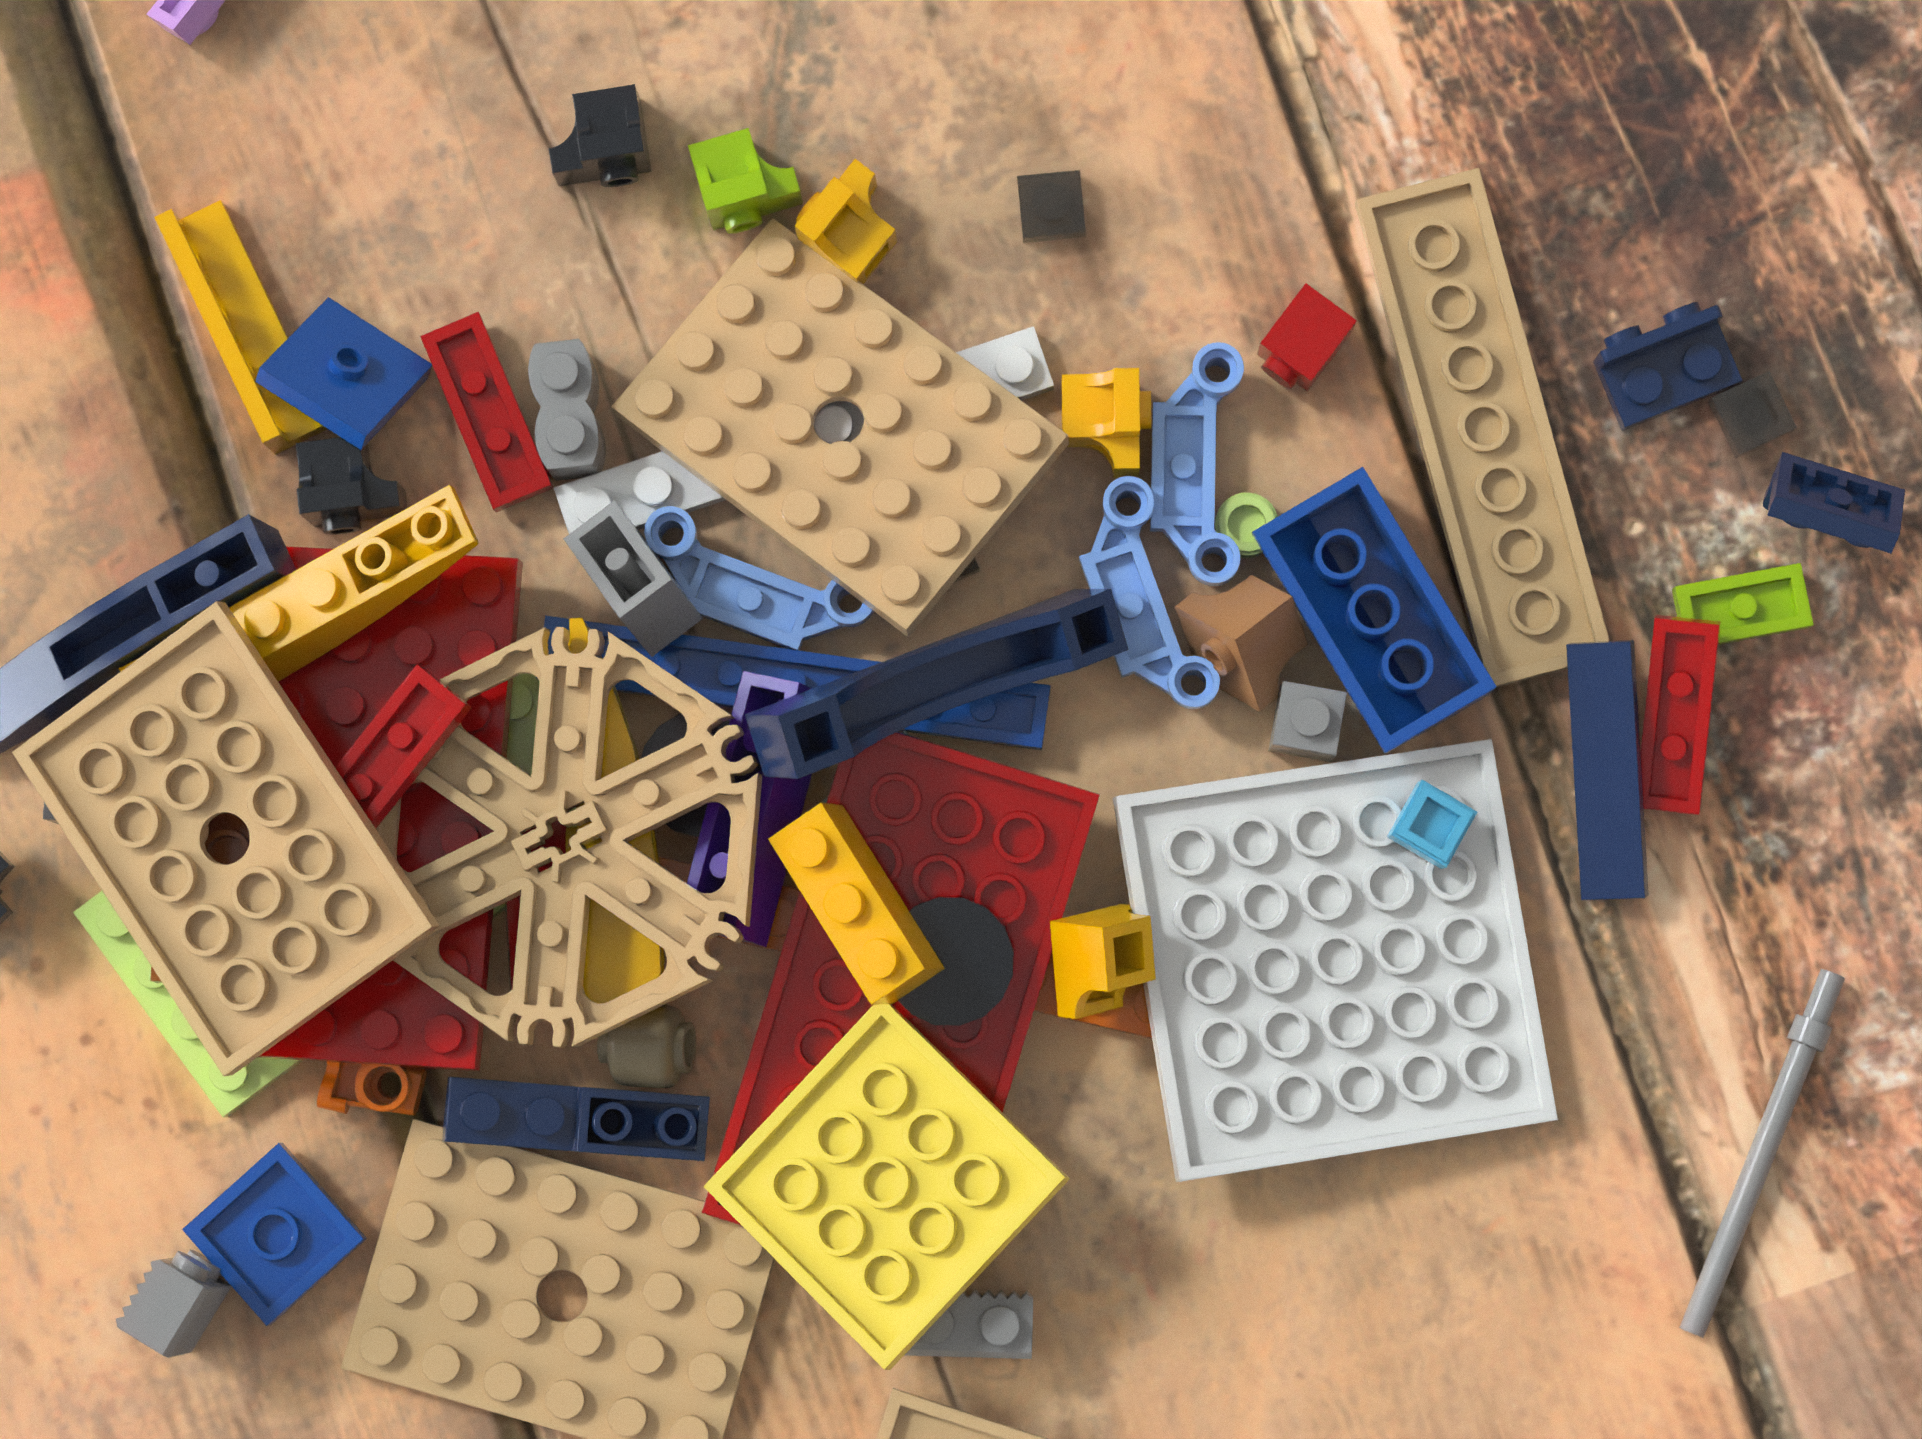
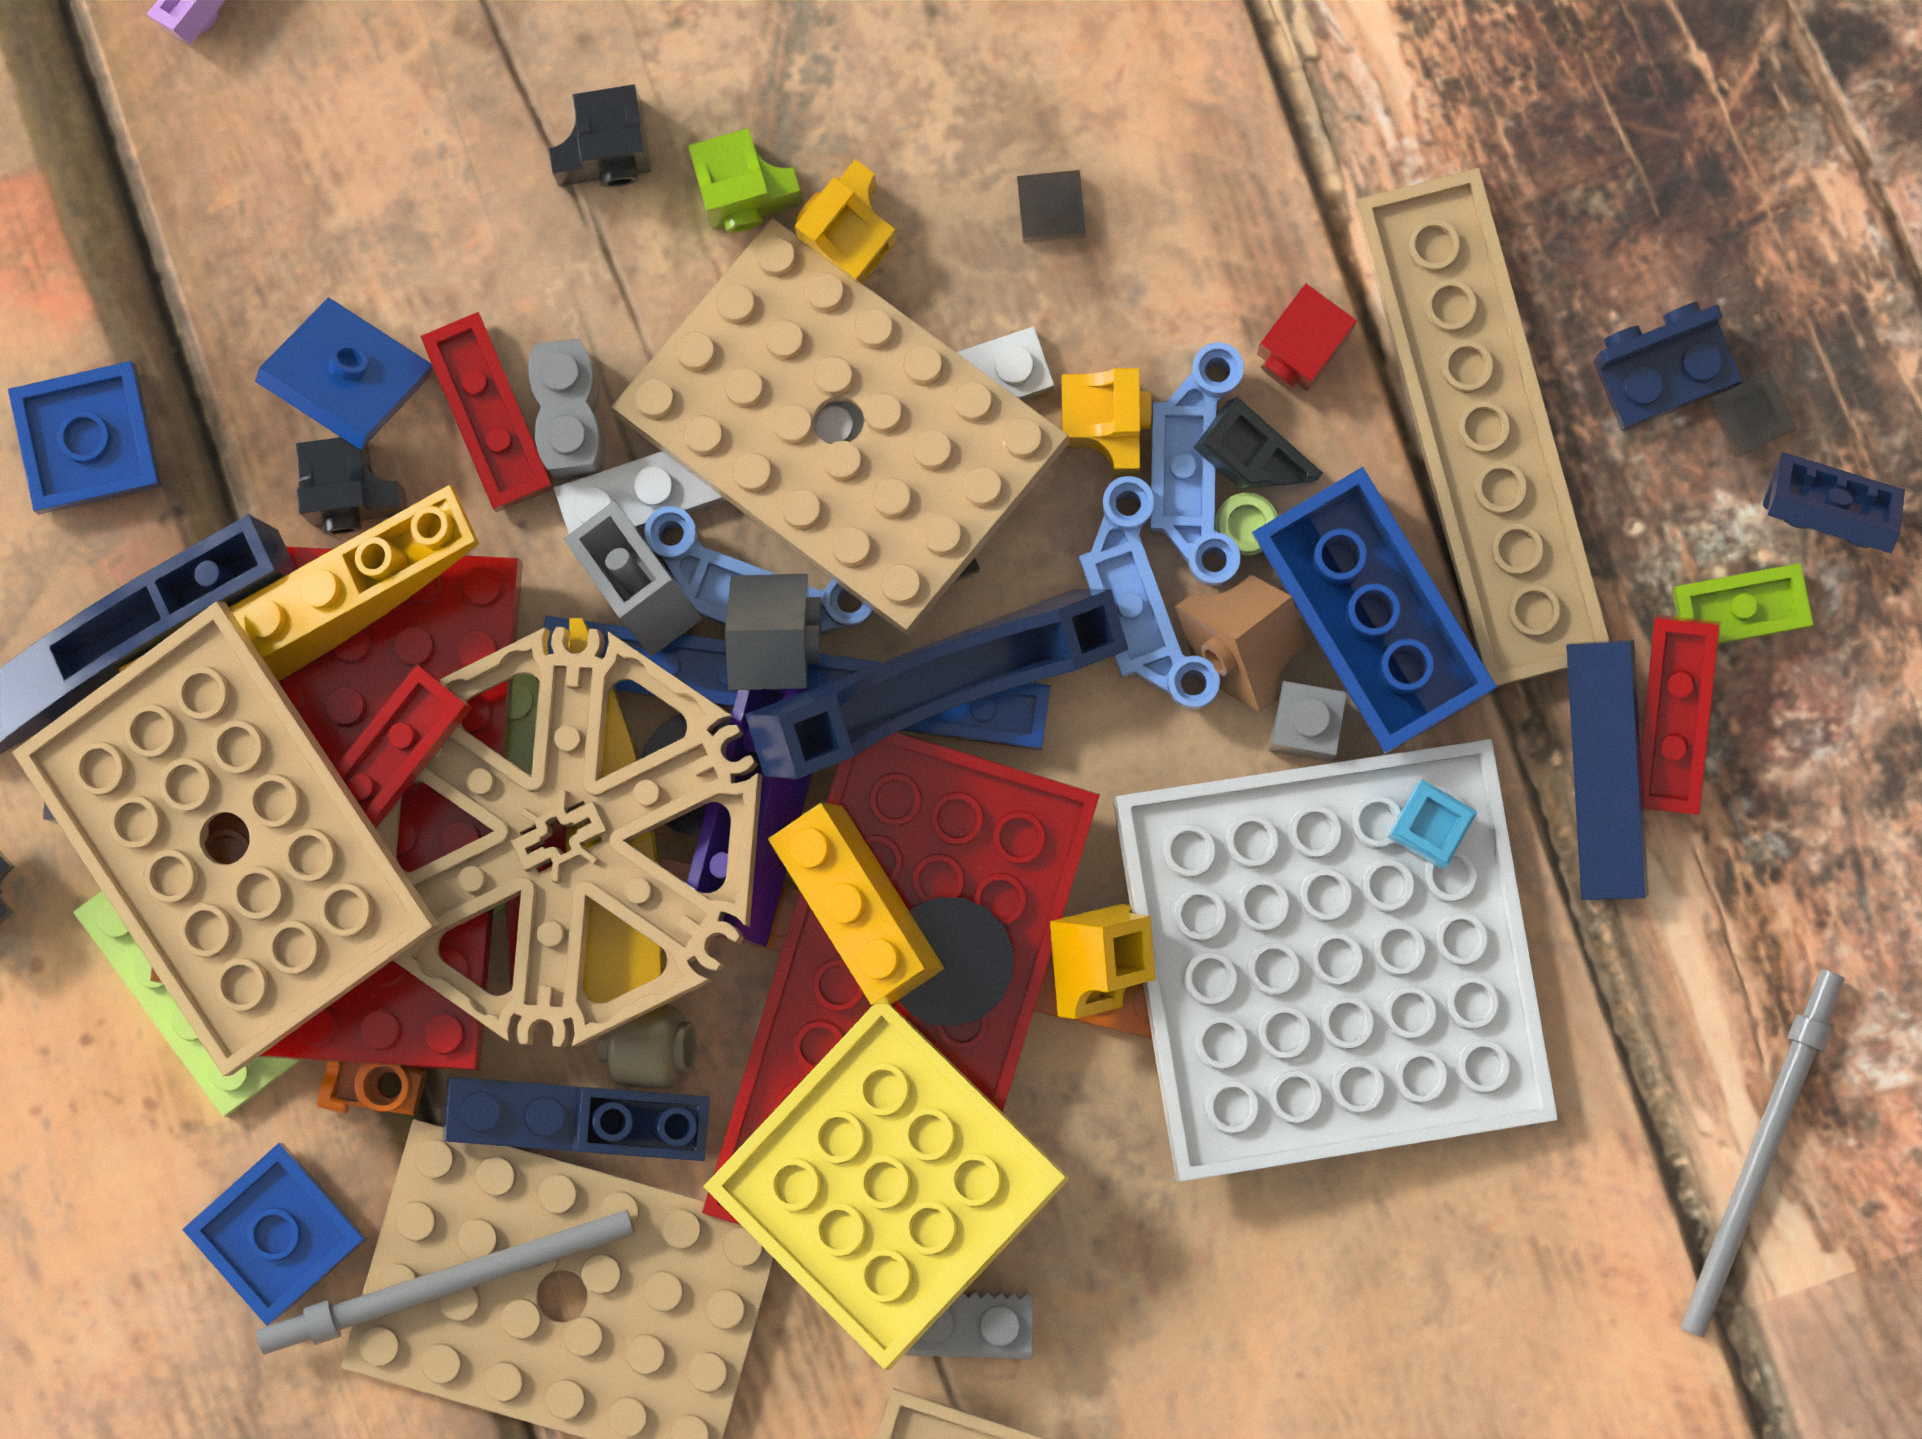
light grey brick [116,1249,232,1358] -> none
yellow fence [154,200,327,455] -> none
none -> blue plate [8,361,162,515]
none -> light grey bar [256,1210,635,1355]
none -> dark grey brick [725,574,822,690]
none -> pearl dark grey tile [1193,397,1323,489]

